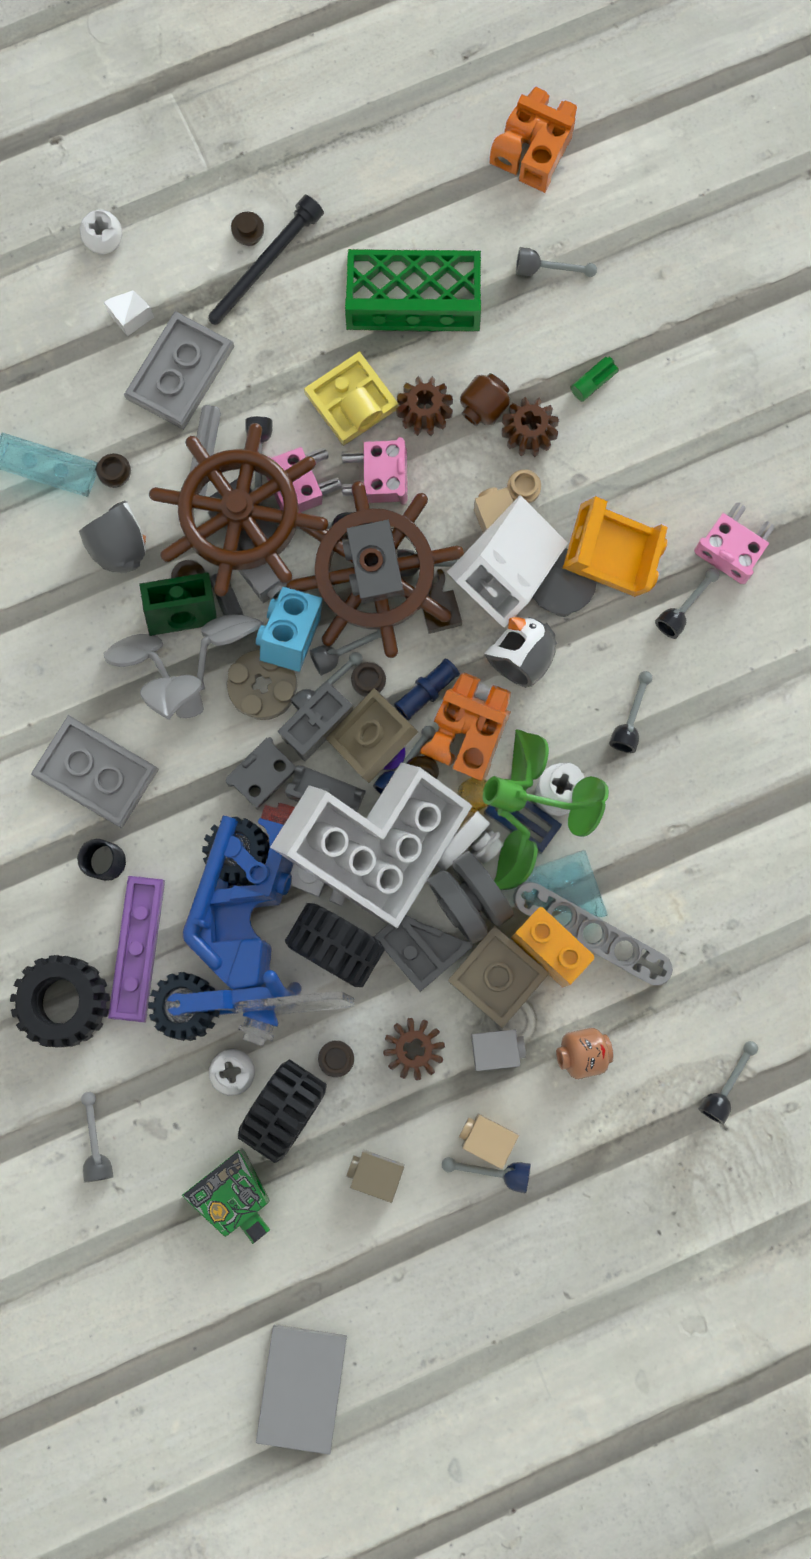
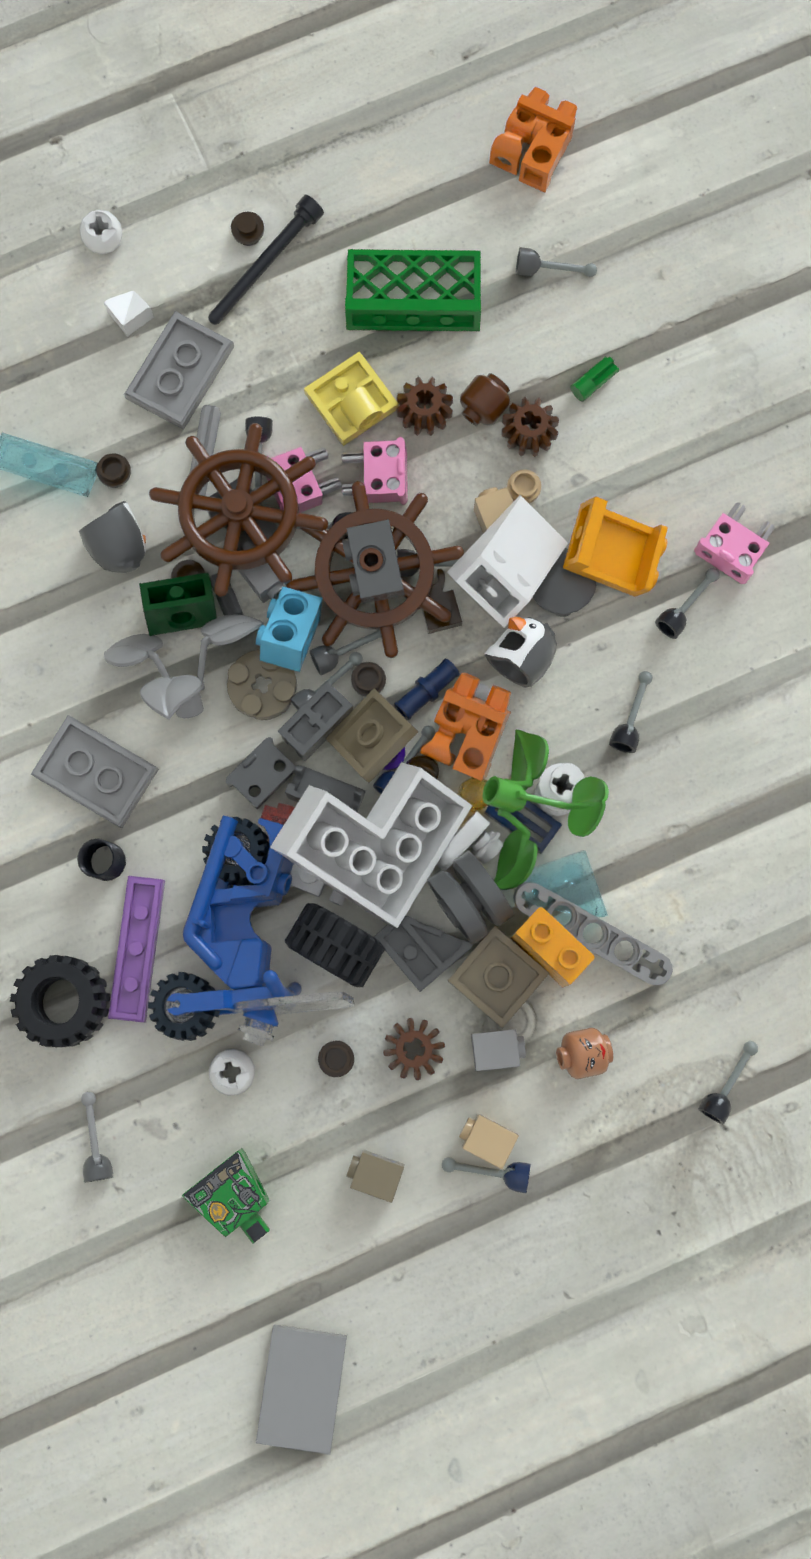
black tyre [238,1059,327,1163] -> none

